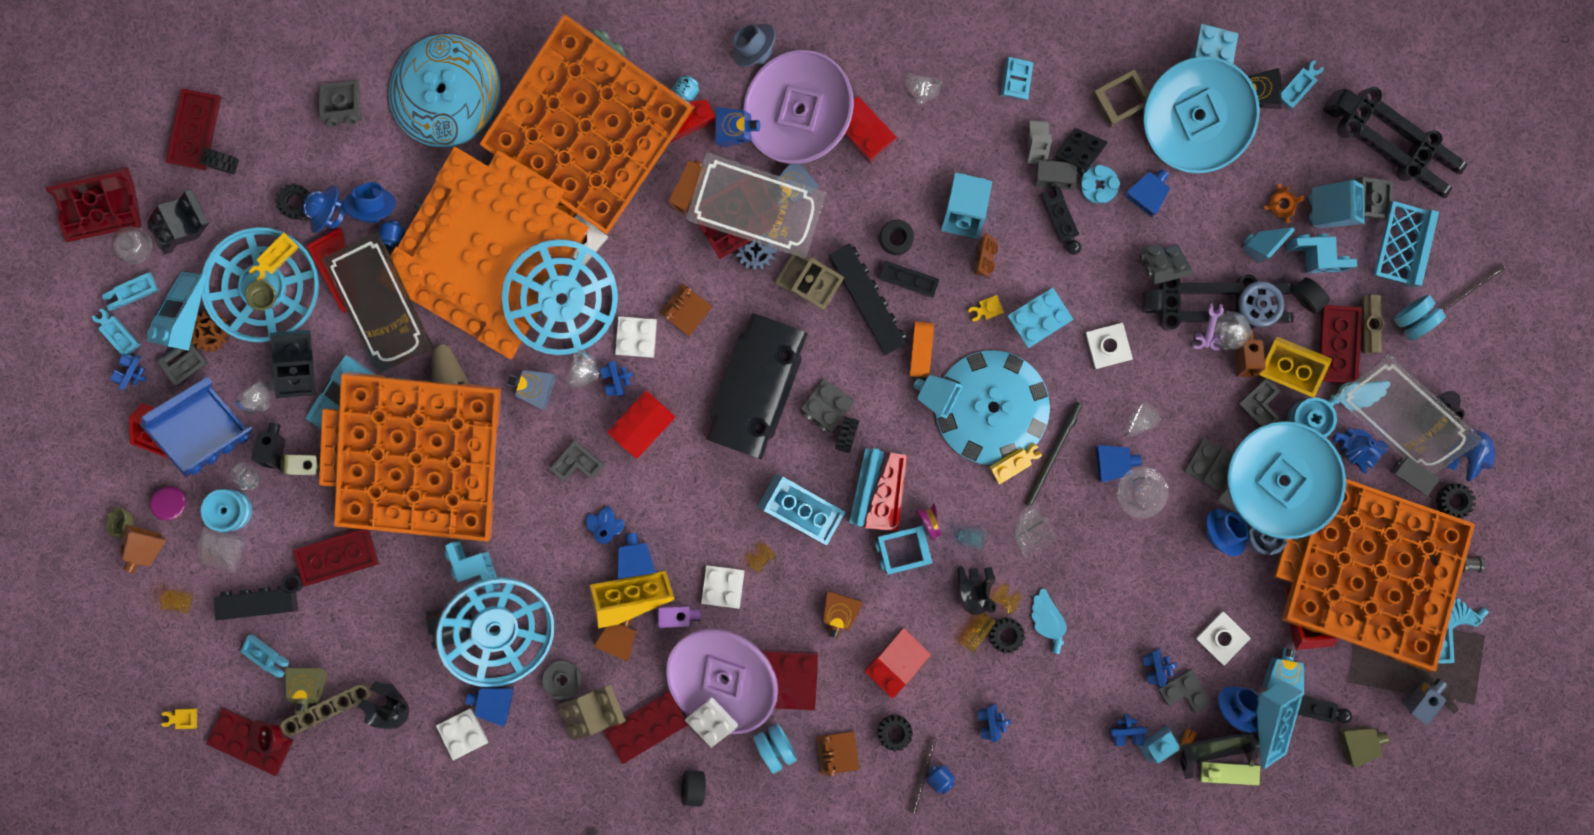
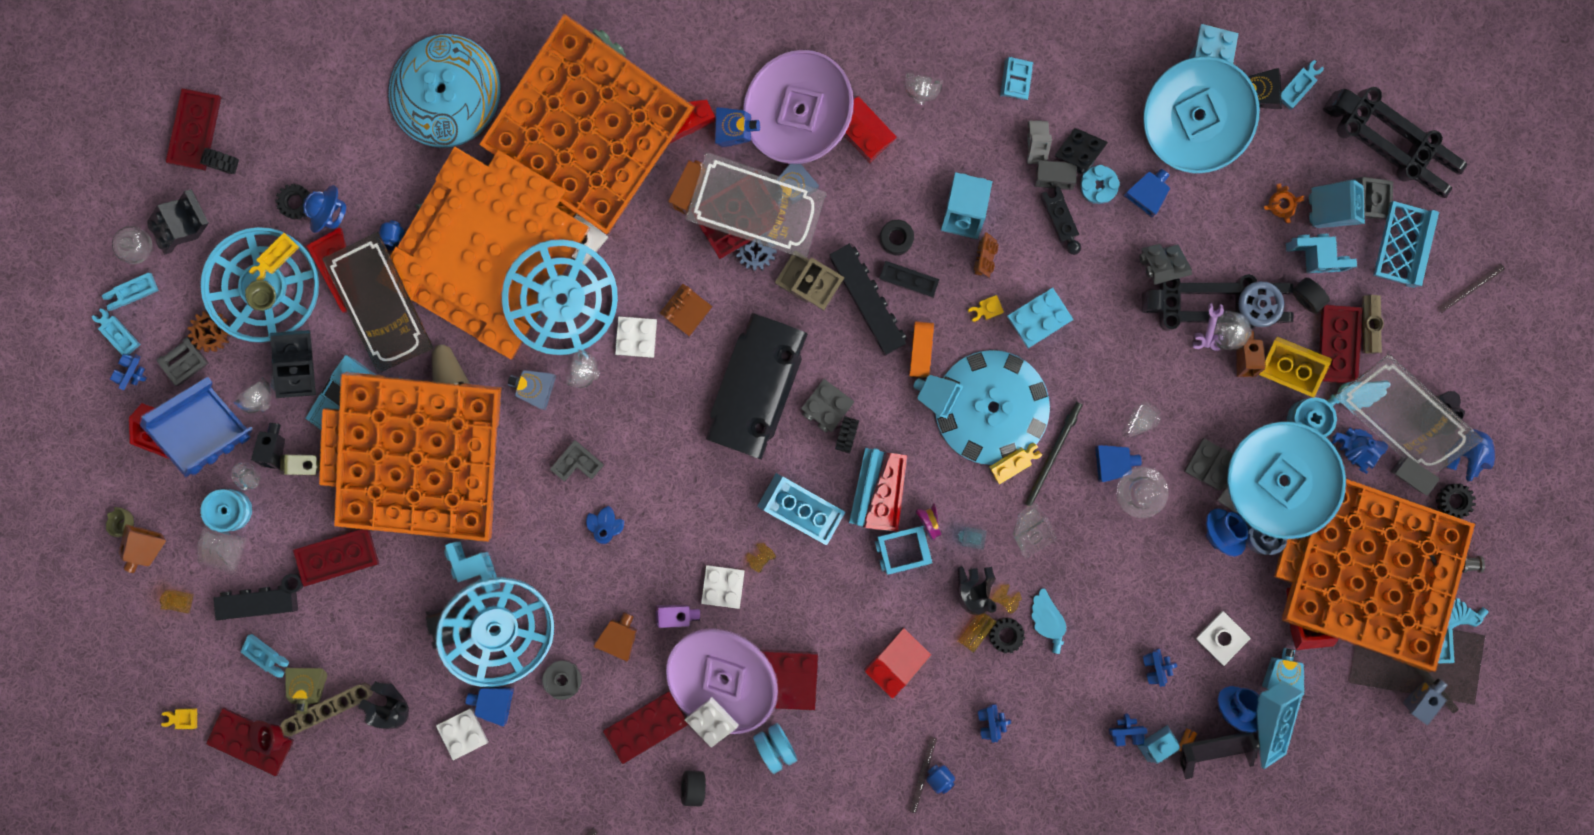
dark red piece [45,166,142,242] -> none
medium azure slope [147,271,206,351] -> none
magenta piece [149,486,186,521] -> none
dark grey plate [319,80,362,127] -> none
blue helmet [343,182,396,223] -> none
dark tan bracket [558,685,625,740] -> none
yellow slope [590,571,674,628] -> none
blue hips [600,361,634,397] -> none
red slope [607,390,676,459] -> none
blue torso [618,532,656,579] -> none
medium azure head [671,75,699,102] -> none
sand blue helmet [732,23,776,67] -> none
dark orange hinge [816,731,860,776] -> none
dark orange torso [823,591,863,639] -> none
black tyre [877,715,913,752] -> none
white piece [1085,323,1133,369] -> none
dark tan window [1092,69,1150,128] -> none
dark grey plate [1158,669,1212,713] -> none
yellowish green hinge [1200,761,1260,785] -> none
dark grey plate [1238,378,1280,427] -> none
medium azure slope [1242,227,1295,264] -> none
black plate [1297,695,1352,723] -> none
olive torso [1338,726,1390,768] -> none
medium azure wheel [1393,294,1446,341] -> none

